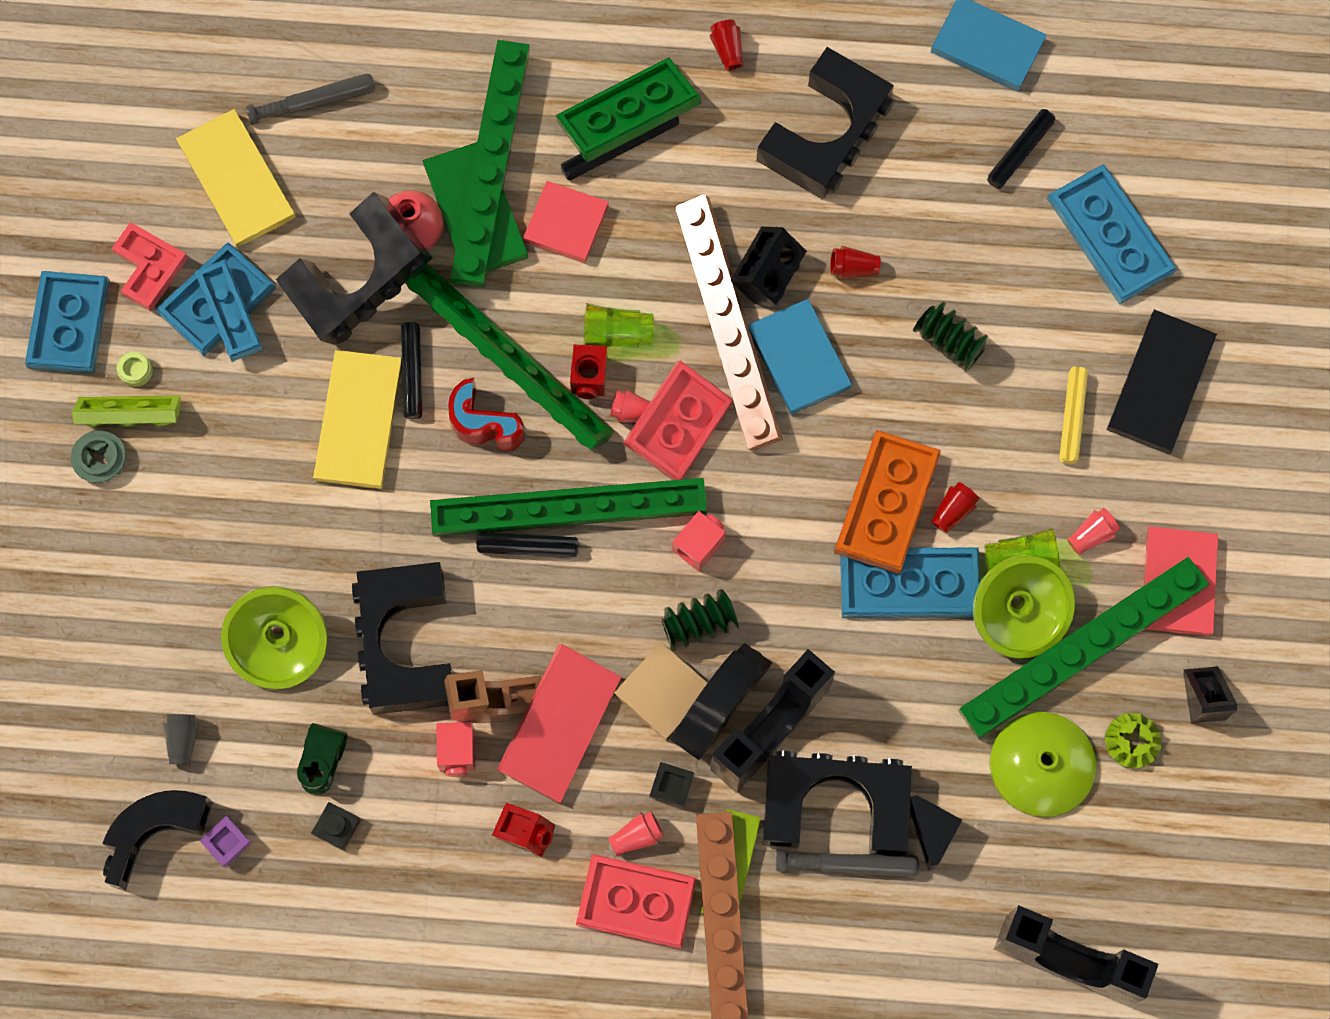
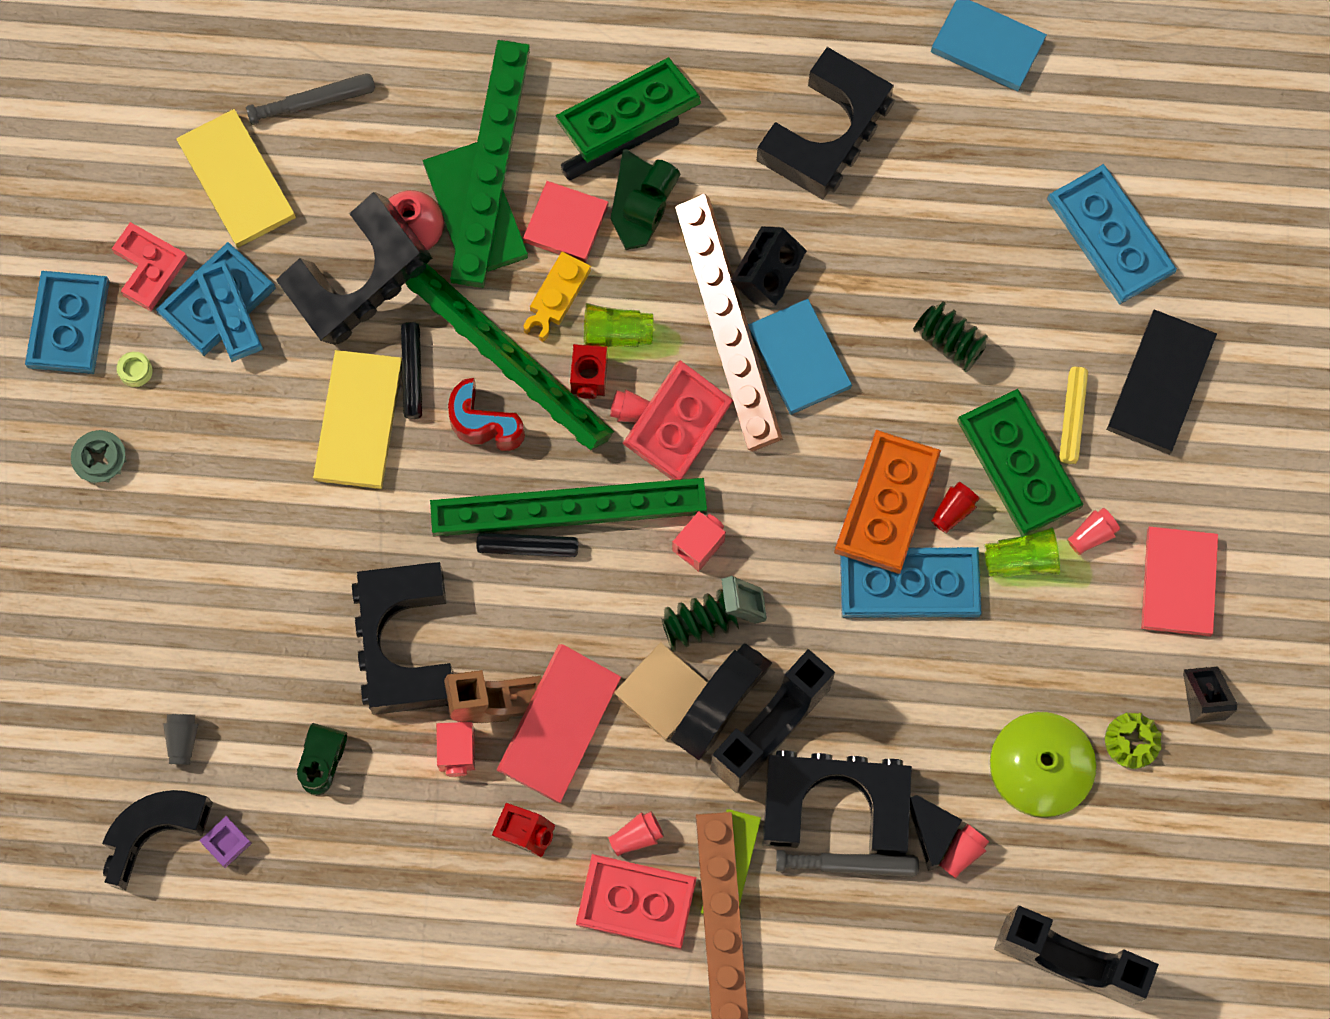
lime plate [72,395,182,427] -> none
lime dish [221,586,328,689] -> none
pearl dark grey plate [311,802,361,851] -> none
pearl dark grey plate [650,762,694,808] -> none
red cone [709,19,744,71] -> none
red cone [830,246,881,279] -> none
green plate [959,556,1209,740] -> none
lime dish [973,555,1075,658] -> none
black axle [987,109,1055,189] -> none
none -> yellow plate [524,252,591,342]
none -> dark green panel [610,149,681,250]
none -> sand green tile [721,576,767,624]
none -> coral cone [939,824,989,879]
none -> green tile [957,389,1084,537]

